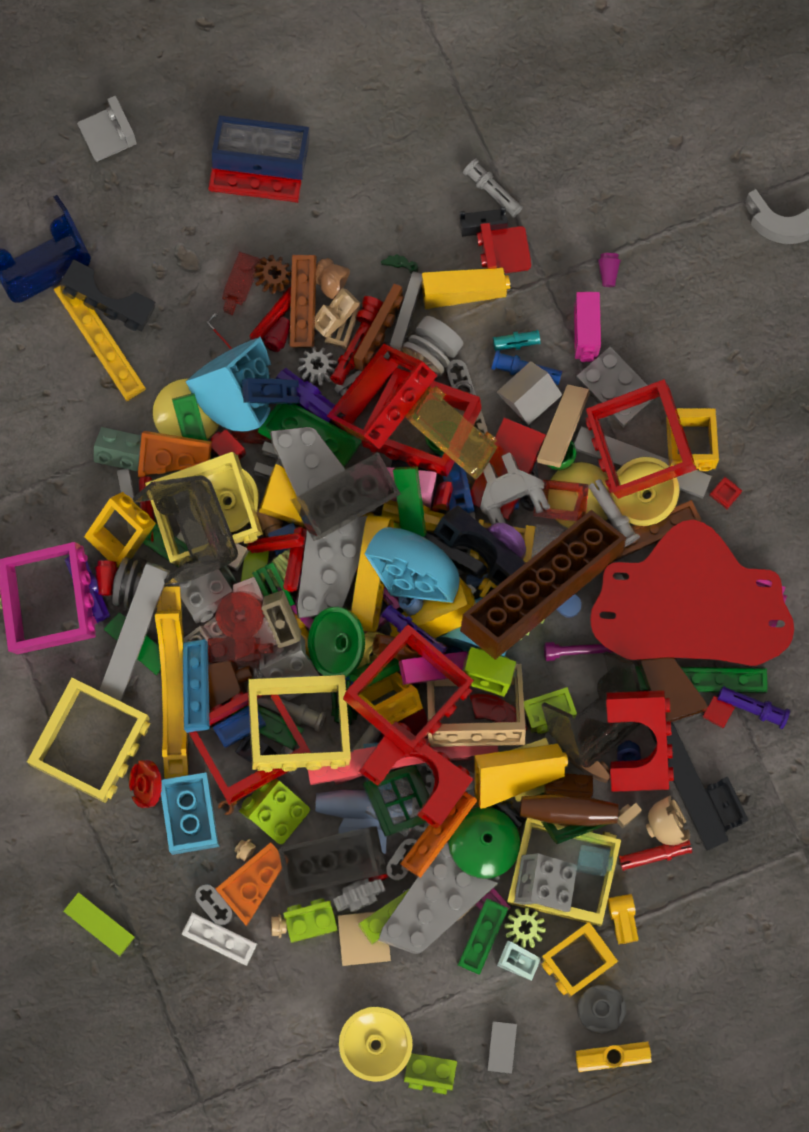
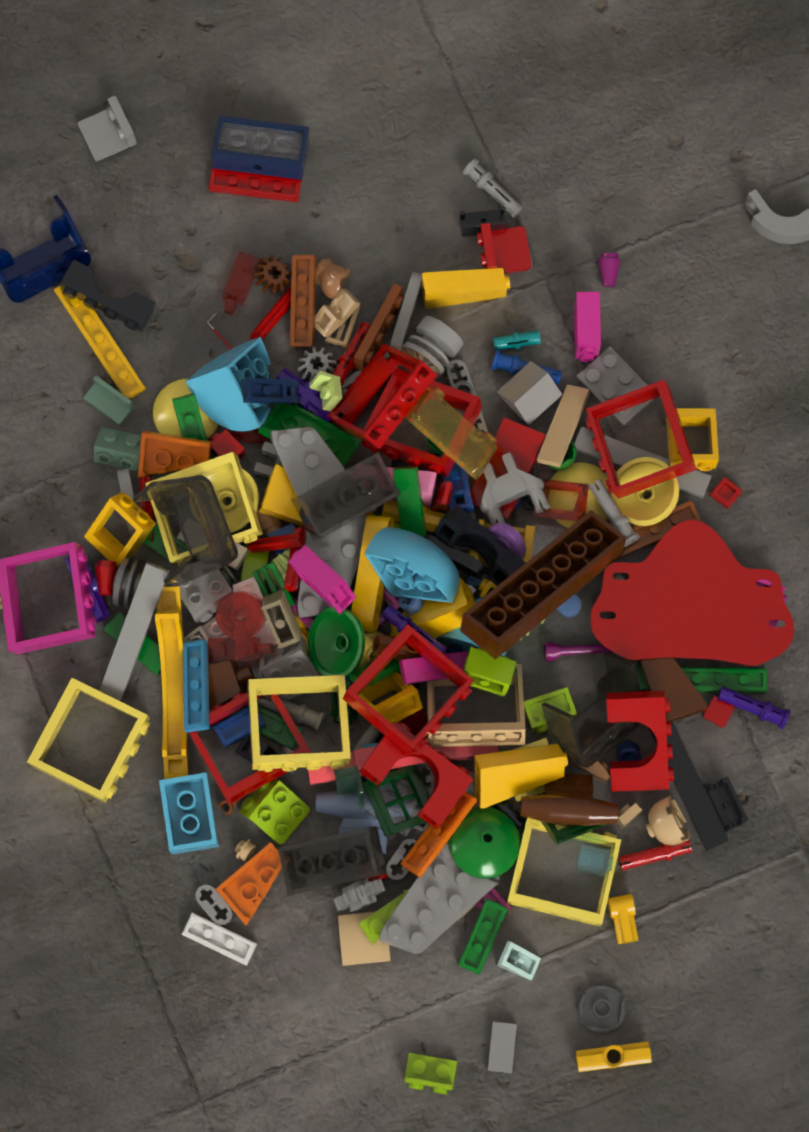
lime tile [63,892,135,956] -> none
red tile [129,760,162,808] -> none
dark red cone [263,317,290,352] -> none
tan plate [271,914,286,939] -> none
lime bracket [283,898,338,943] -> none
light yellow dish [339,1007,412,1082] -> none
red wheel [356,296,383,325] -> none
dark green piece [381,254,419,274] -> none
red tile [470,694,527,731] -> none
yellowish green gear [504,907,546,949] -> none
light grey bracket [514,853,577,912] -> none
yellow window [541,922,618,997] -> none
none -> sand green panel [83,375,134,427]
none -> dark pink window [288,545,356,614]
none -> yellowish green bracket [309,371,342,412]
none -> clear green panel [334,766,364,809]

